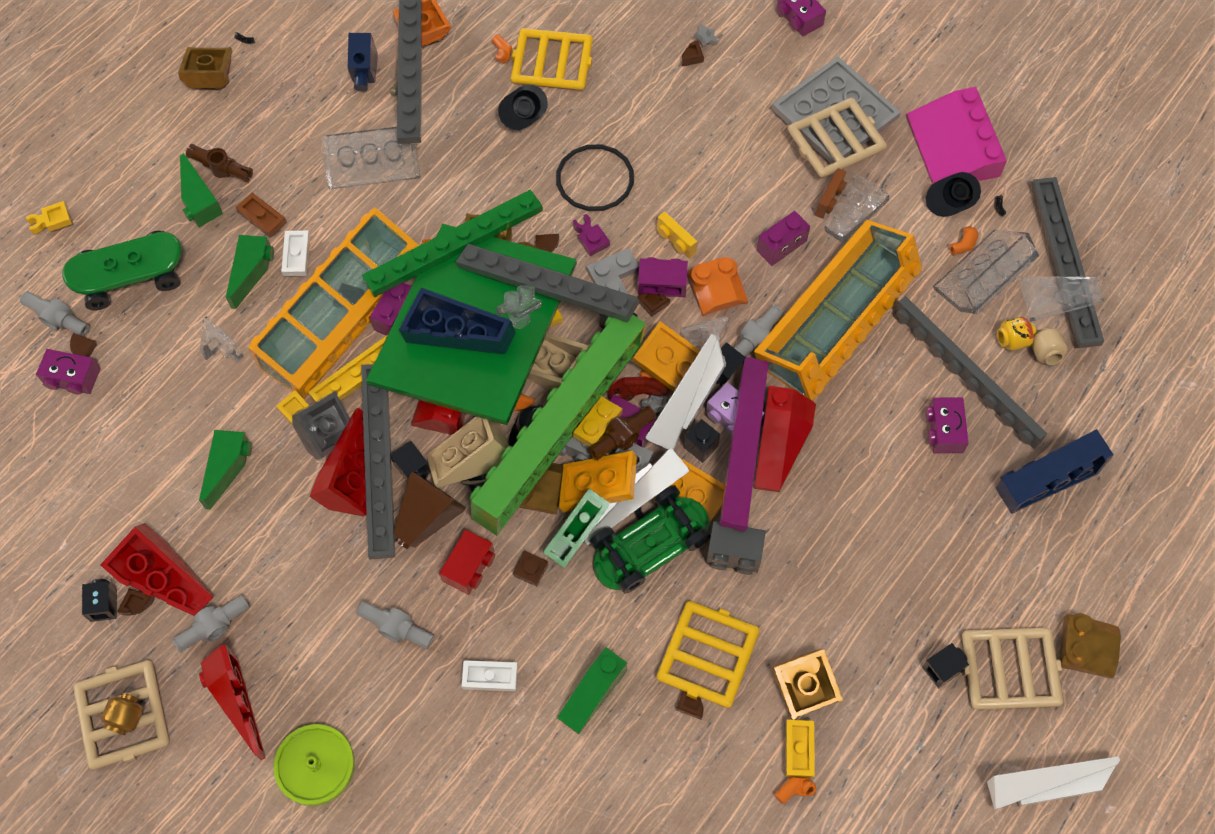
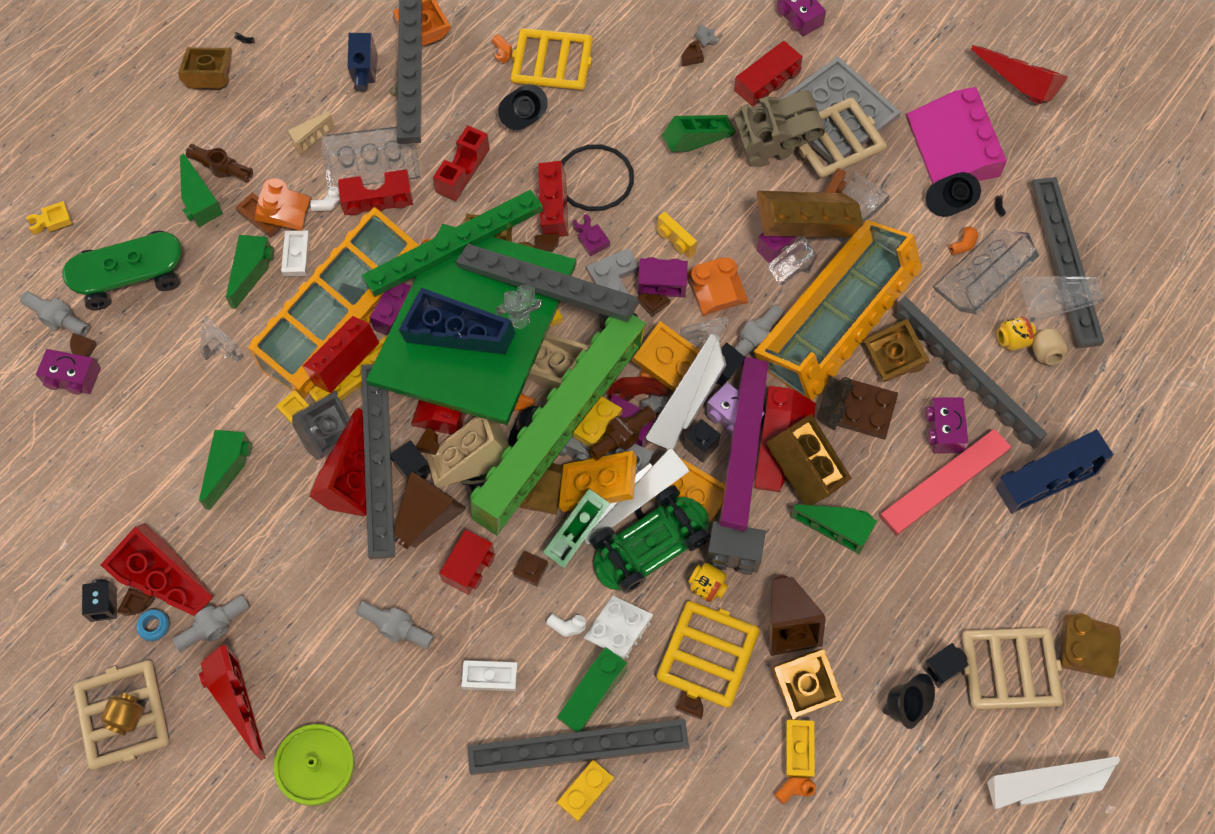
none -> dark azure piece [136,609,170,642]
none -> orange slope [255,178,312,231]
none -> tan slope [288,111,335,155]
none -> red brick [303,316,380,393]
none -> white arm [310,187,340,212]
none -> red arch [338,169,413,215]
none -> reddish brown tile [416,427,440,455]
none -> red arch [433,125,490,201]
none -> dark grey plate [468,719,689,775]
none -> red brick [538,161,569,237]
none -> white arm [546,613,586,637]
none -> yellow plate [557,760,614,822]
none -> white hinge [583,596,653,660]
none -> green slope [662,115,737,152]
none -> yellow head [688,563,729,602]
none -> red brick [734,41,803,107]
none -> dark tan connector [734,90,825,167]
none -> pearl gold slope [757,191,863,238]
none -> pearl gold slope [766,414,852,505]
none -> clear slope [767,236,817,285]
none -> reddish brown slope [770,575,826,656]
none -> green slope [791,504,877,554]
none -> clear smoke hinge [817,375,852,430]
none -> reddish brown plate [837,379,898,440]
none -> pearl gold slope [863,318,930,383]
none -> coral tile [880,429,1011,536]
none -> black piece [882,673,935,729]
none -> red wedge [971,45,1068,104]

